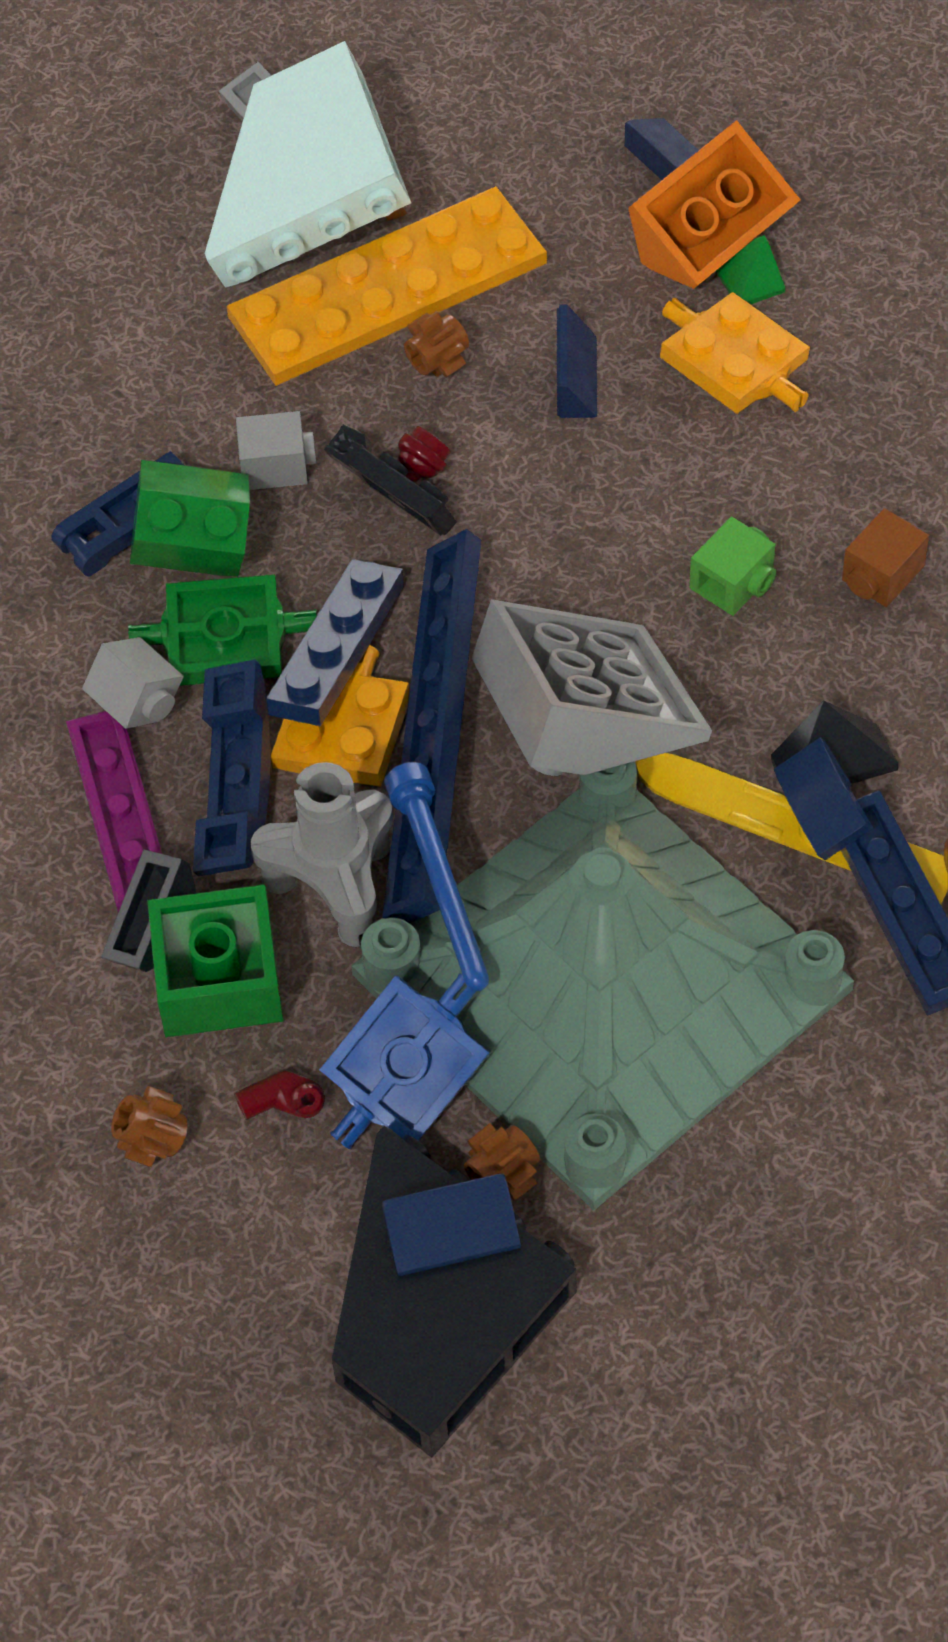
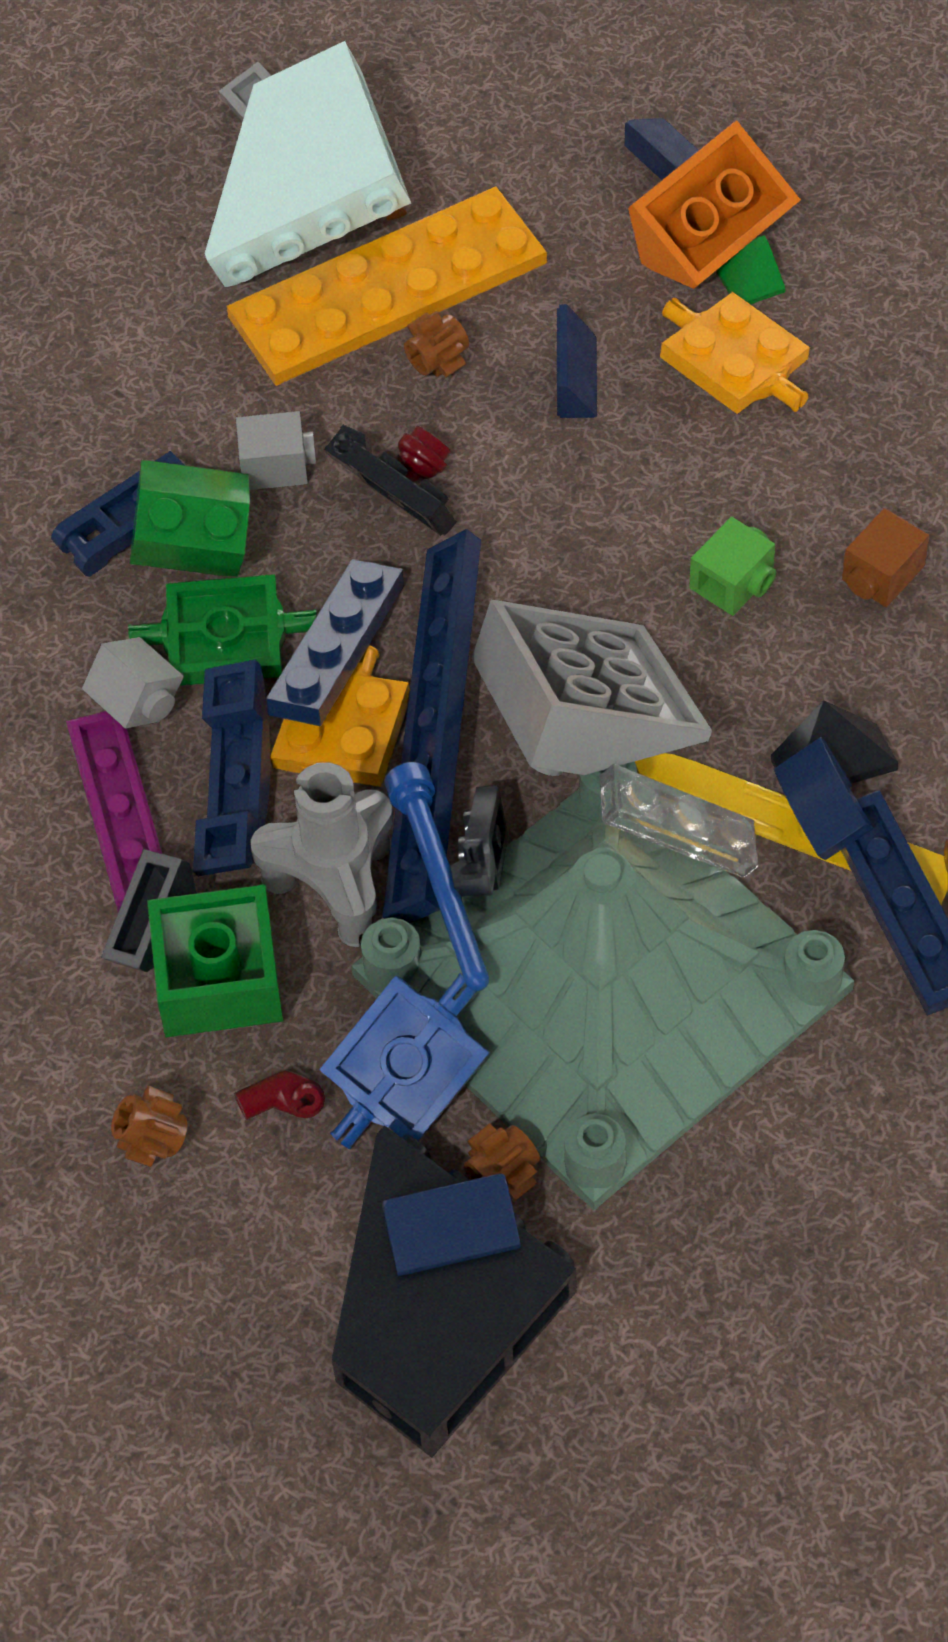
none -> black hinge [451,785,509,899]
none -> clear plate [600,763,758,878]

